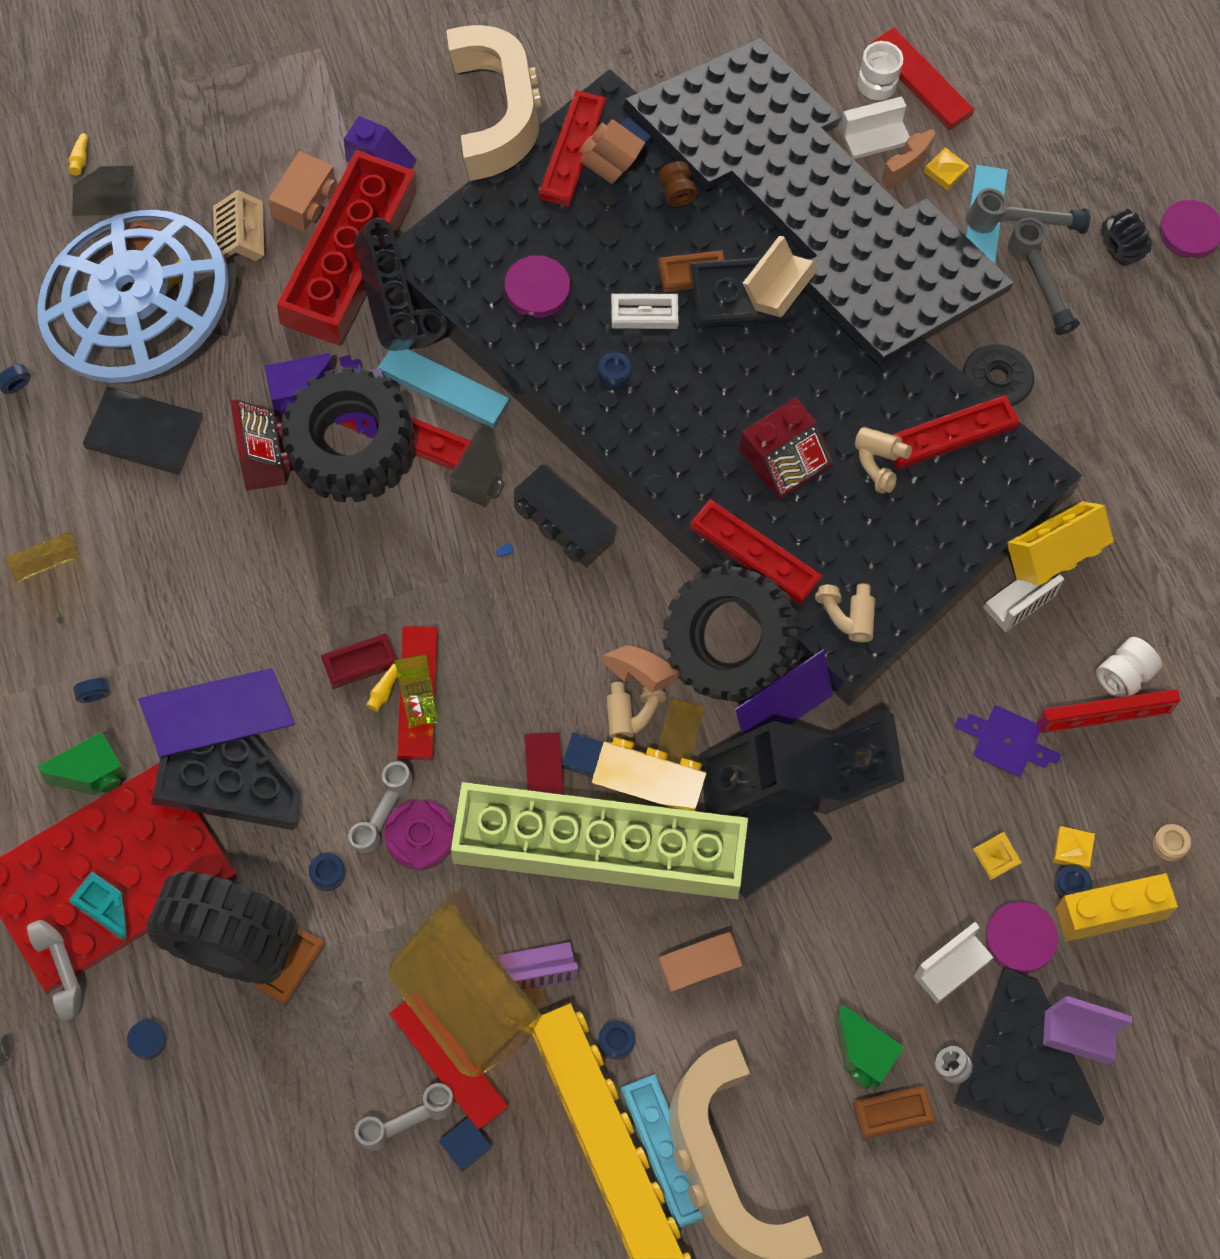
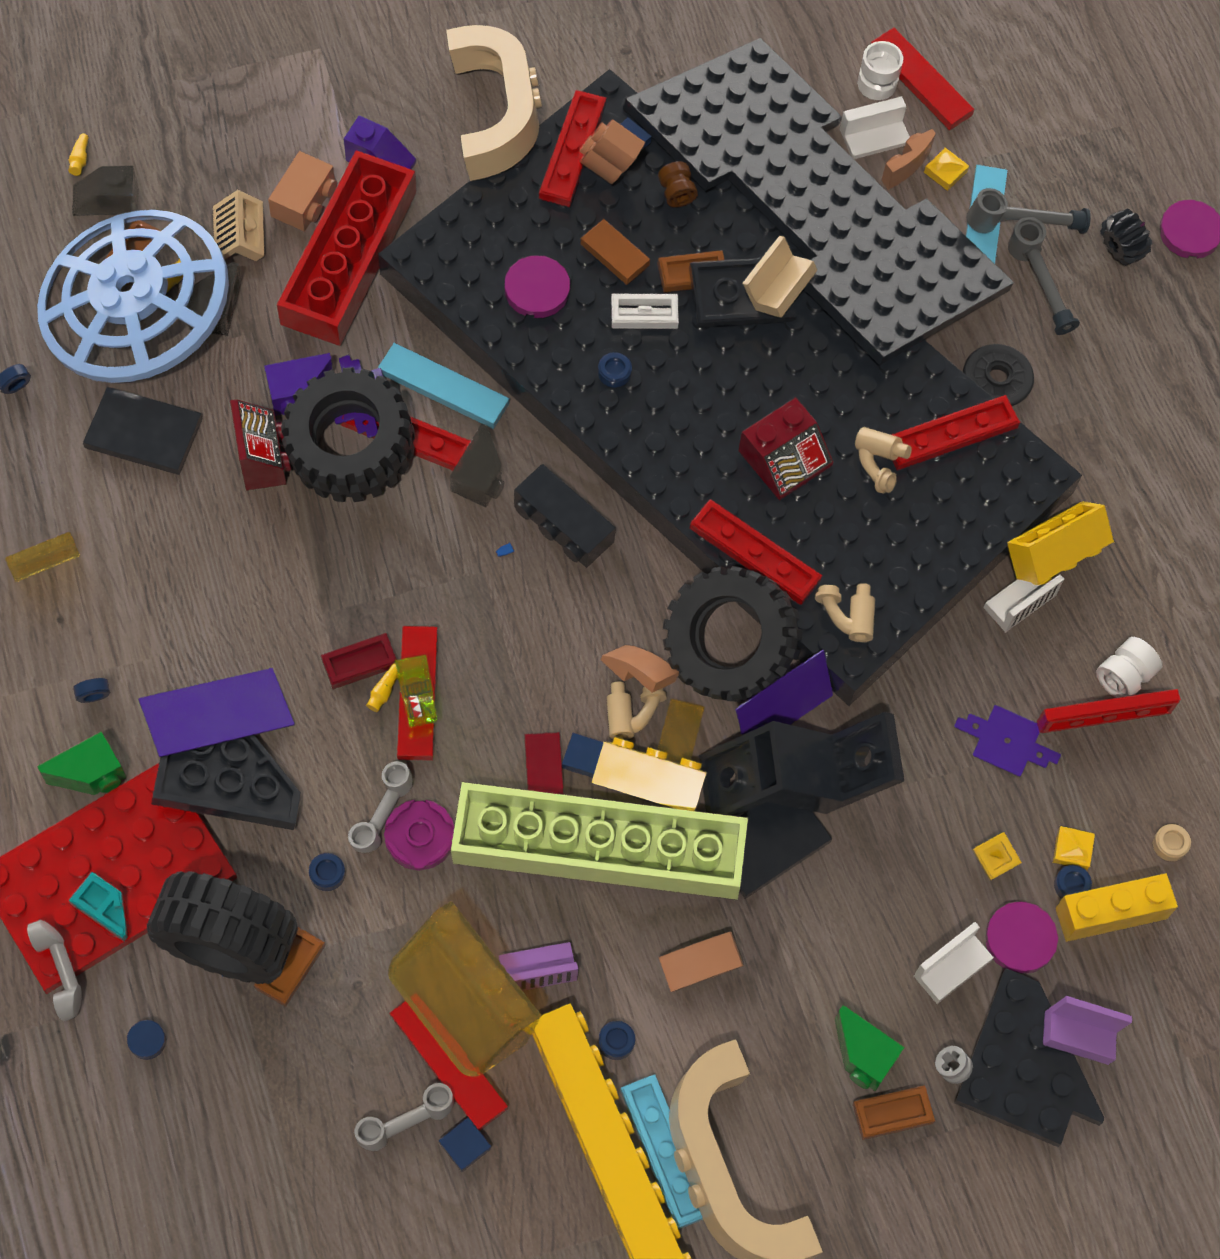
black beam [354,218,447,351] -> none
none -> dark orange tile [580,219,650,285]

